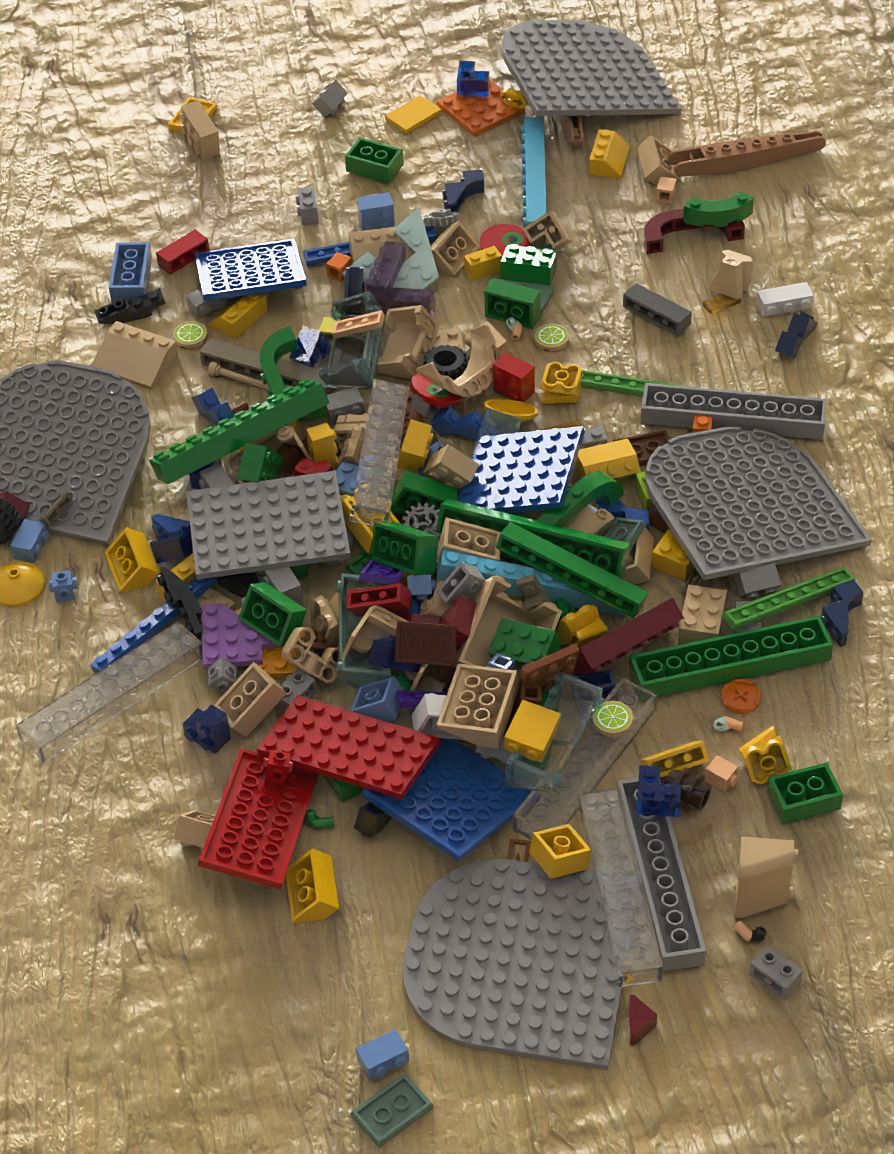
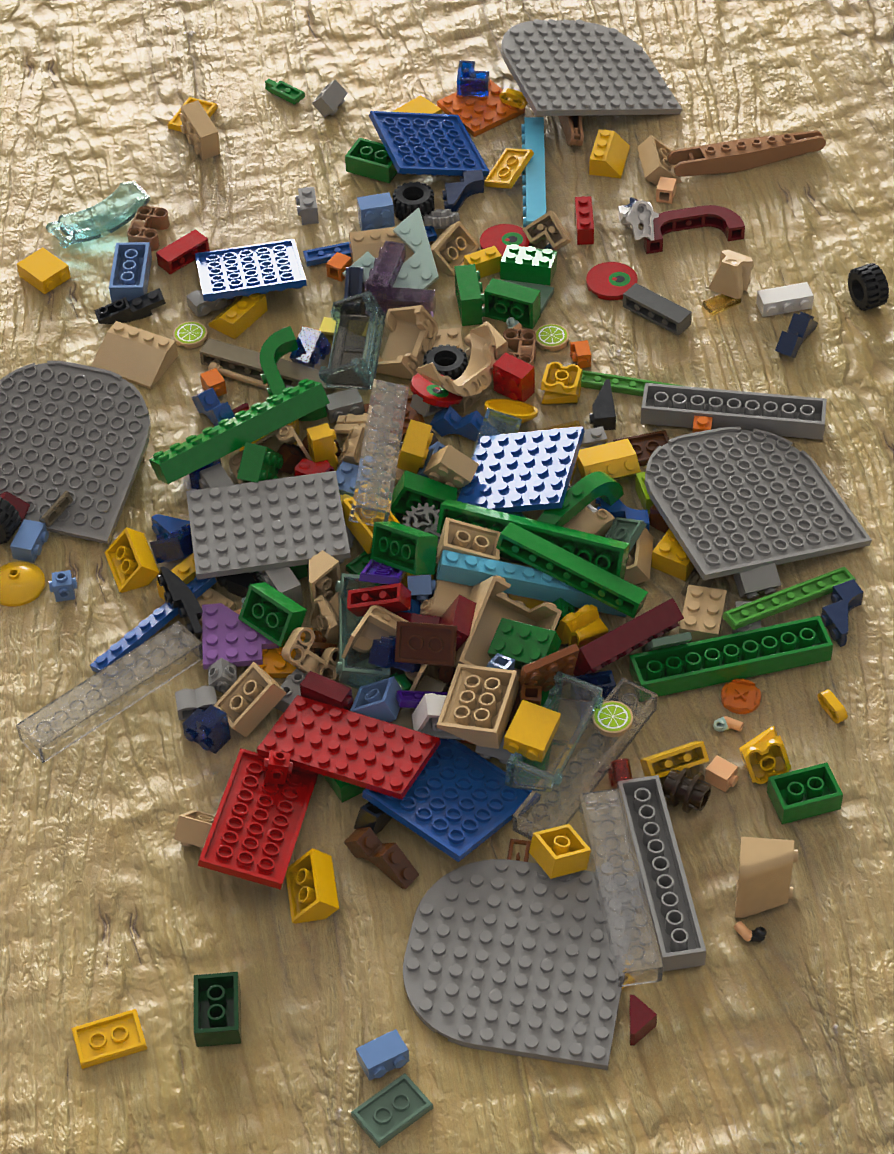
green arm [305,809,334,829] -> none
light nougat plate [332,310,385,339] -> none
light grey brick [437,562,485,605] -> none
dark tan slope [516,574,551,609] -> none
clear blue brick [637,765,681,817] -> none
green brick [683,192,754,227] -> none
light grey brick [749,946,803,1000] -> none
none -> yellow brick [17,247,71,294]
none -> clear light blue windscreen [46,181,150,248]
none -> yellow tile [71,1009,147,1069]
none -> medium nougat beam [127,206,170,251]
none -> light grey brick [175,686,219,720]
none -> dark green brick [194,972,241,1047]
none -> orange brick [200,368,227,397]
none -> green hinge [265,78,305,105]
none -> dark red brick [300,671,354,711]
none -> tan slope [309,550,341,605]
none -> reddish brown arch [344,827,420,889]
none -> blue plate [369,111,490,177]
none -> black tyre [393,182,435,221]
none -> green brick [454,264,485,326]
none -> yellow tile [484,148,534,189]
none -> medium nougat beam [500,328,536,366]
none -> orange brick [570,340,591,369]
none -> red brick [575,196,594,245]
none -> red tile [586,262,638,301]
none -> black slope [589,379,616,430]
none -> clear red piece [608,758,632,787]
none -> white hips [618,197,659,241]
none -> sand green tile [642,632,692,653]
none -> yellow beam [817,689,848,724]
none -> black tyre [848,263,889,311]

